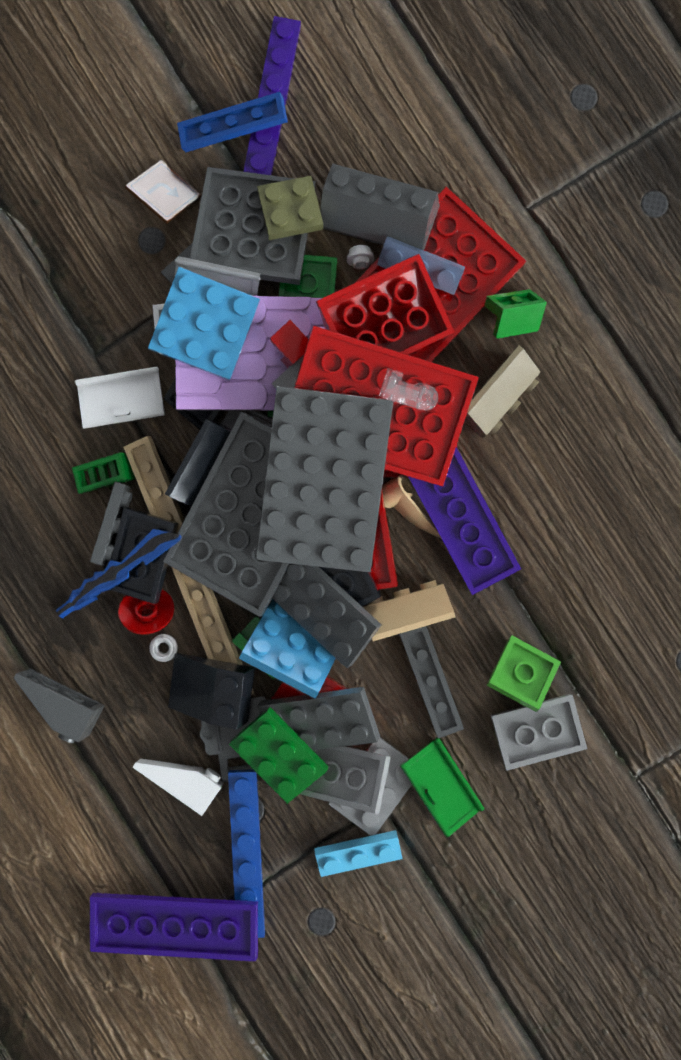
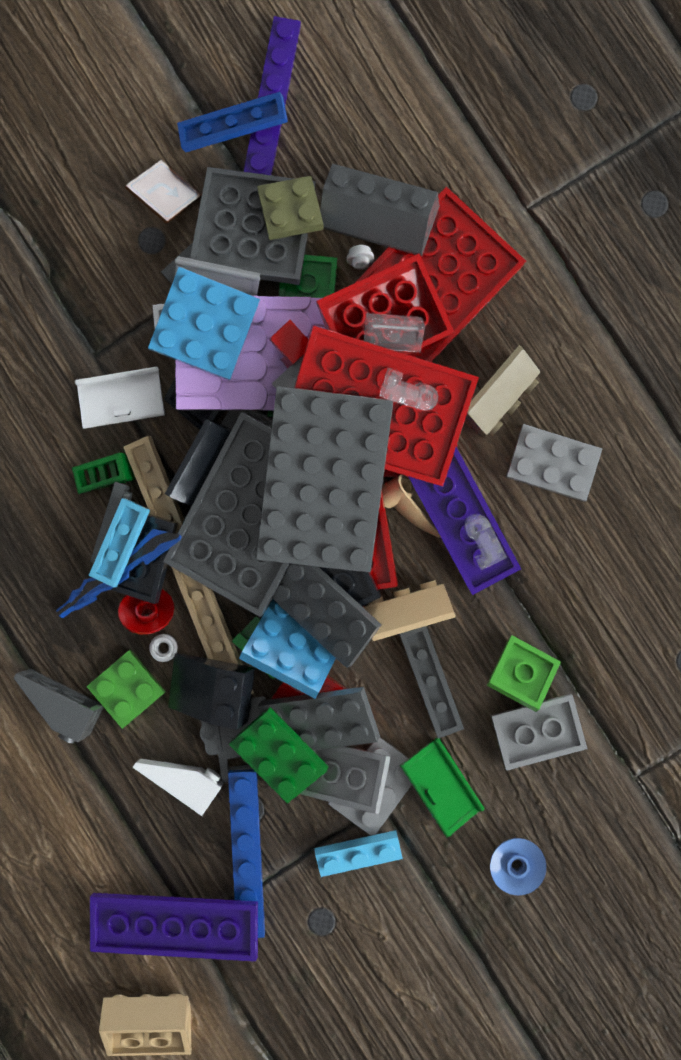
sand blue plate [377,236,465,295] -> none
green panel [484,289,547,339] -> none
none -> bright green plate [86,650,166,729]
none -> medium azure plate [89,498,150,587]
none -> tan slope [99,994,192,1056]
none -> clear slope [364,313,425,352]
none -> clear leg [464,514,507,570]
none -> medium blue dish [490,838,546,895]
none -> light grey plate [506,424,602,502]

